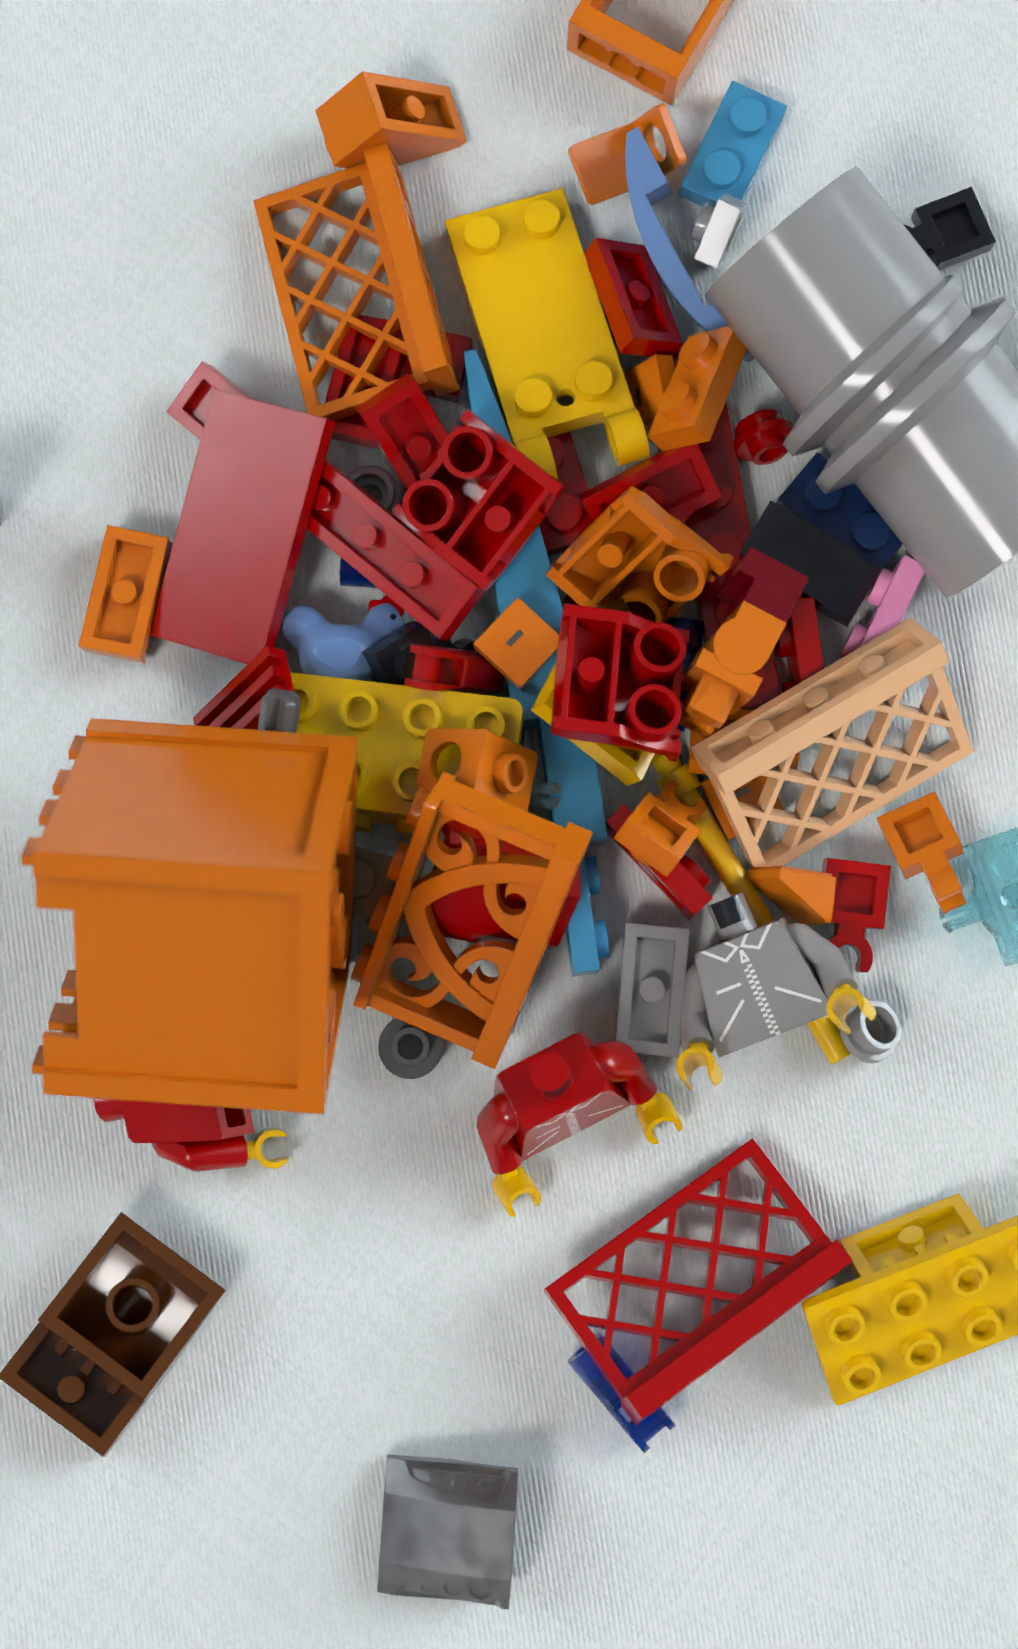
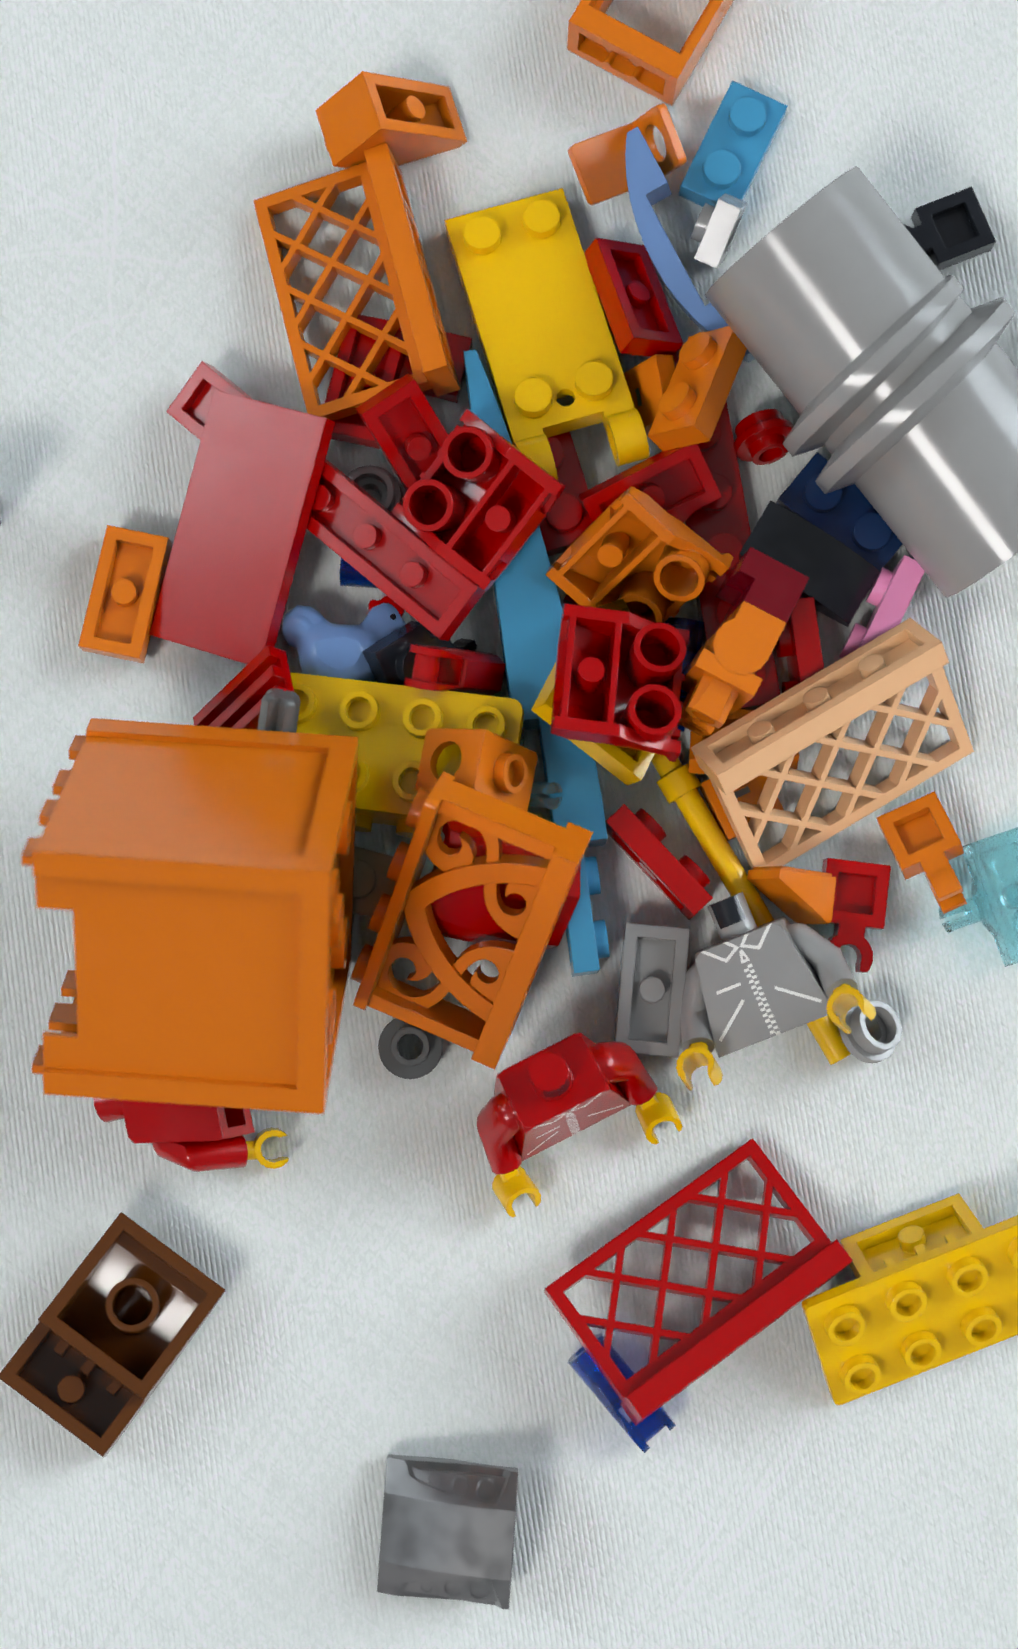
orange tile [473,597,559,691] -> none
orange plate [614,780,707,877] -> none

